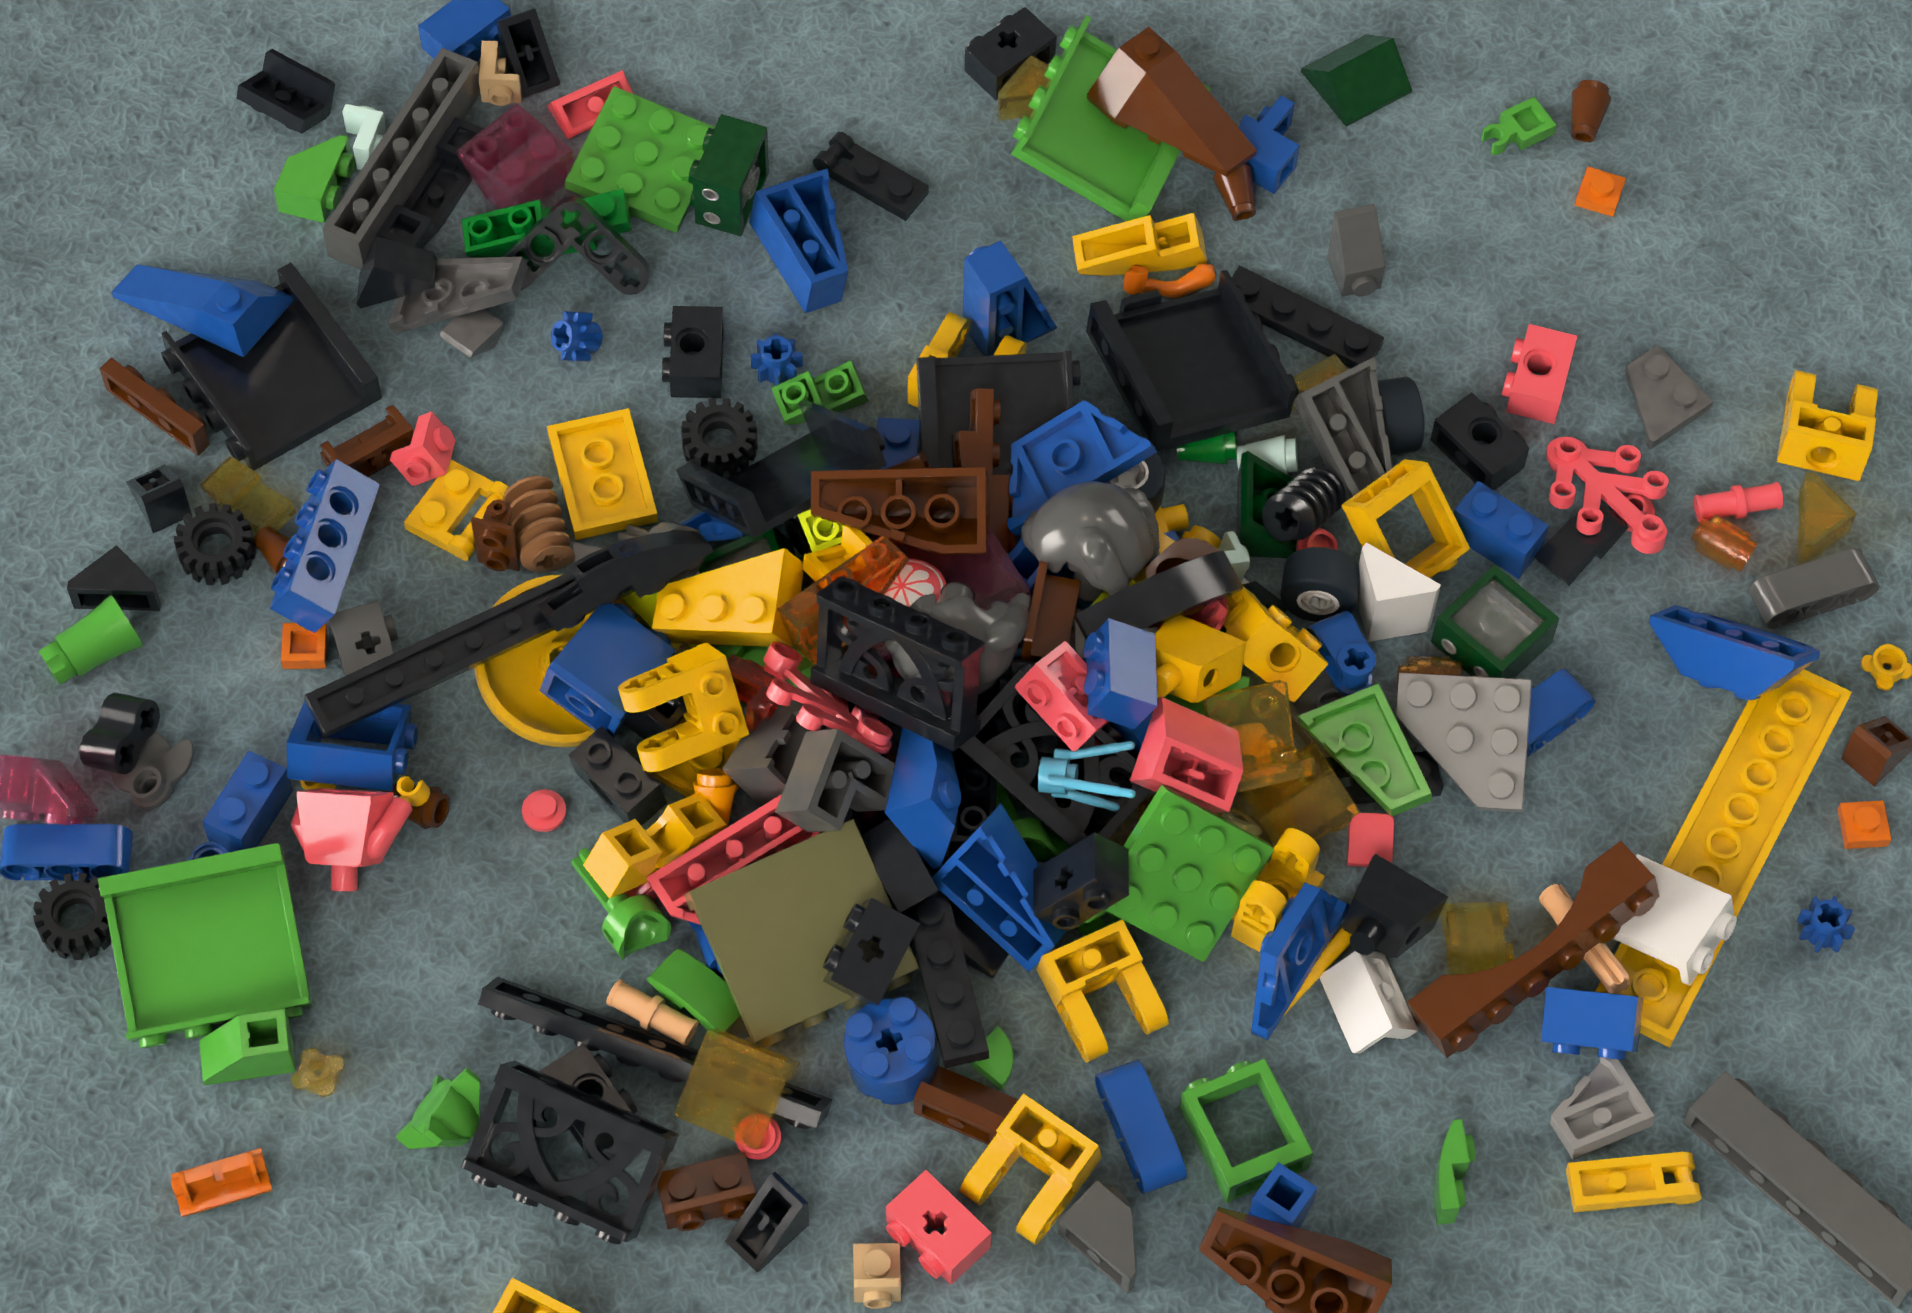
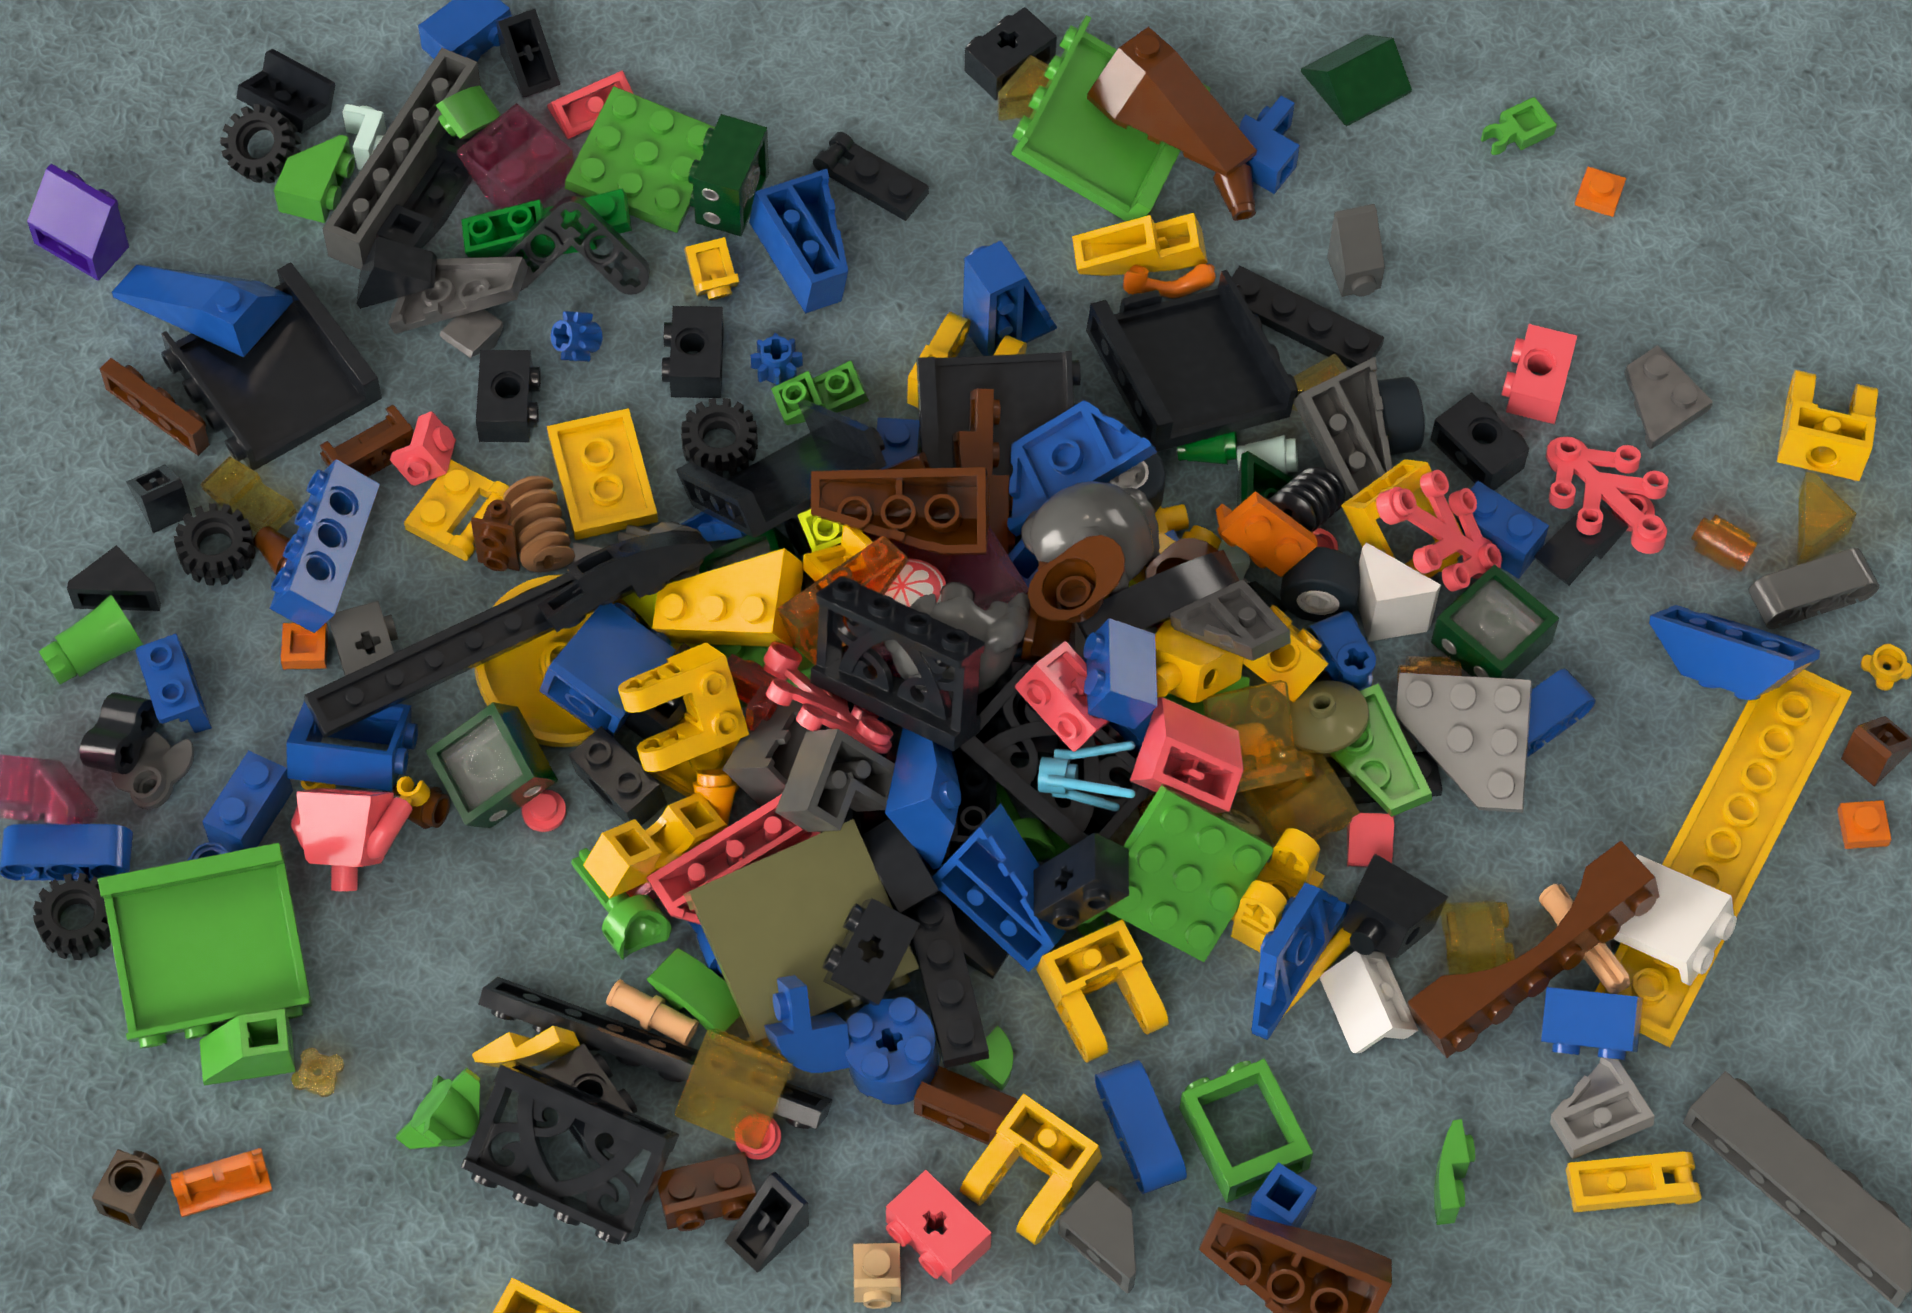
tan bracket [479,41,522,106] -> none
reddish brown cone [1571,80,1611,143] -> none
coral pin [1693,482,1783,522] -> none
blue gear [1797,896,1855,953] -> none
none -> slope [27,163,129,281]
none -> dark brown brick [92,1149,166,1230]
none -> blue bracket [136,633,212,733]
none -> black tyre [220,104,301,183]
none -> piece [426,702,558,828]
none -> bright green slope [436,85,504,139]
none -> yellow slope [472,1026,580,1068]
none -> black brick [476,350,541,442]
none -> yellow bracket [684,237,740,300]
none -> blue brick [764,975,851,1073]
none -> reddish brown piece [1028,535,1125,623]
none -> flat silver wing [1170,579,1291,661]
none -> orange bracket [1215,491,1318,577]
none -> olive dish [1281,681,1369,754]
none -> coral plant [1376,470,1502,592]

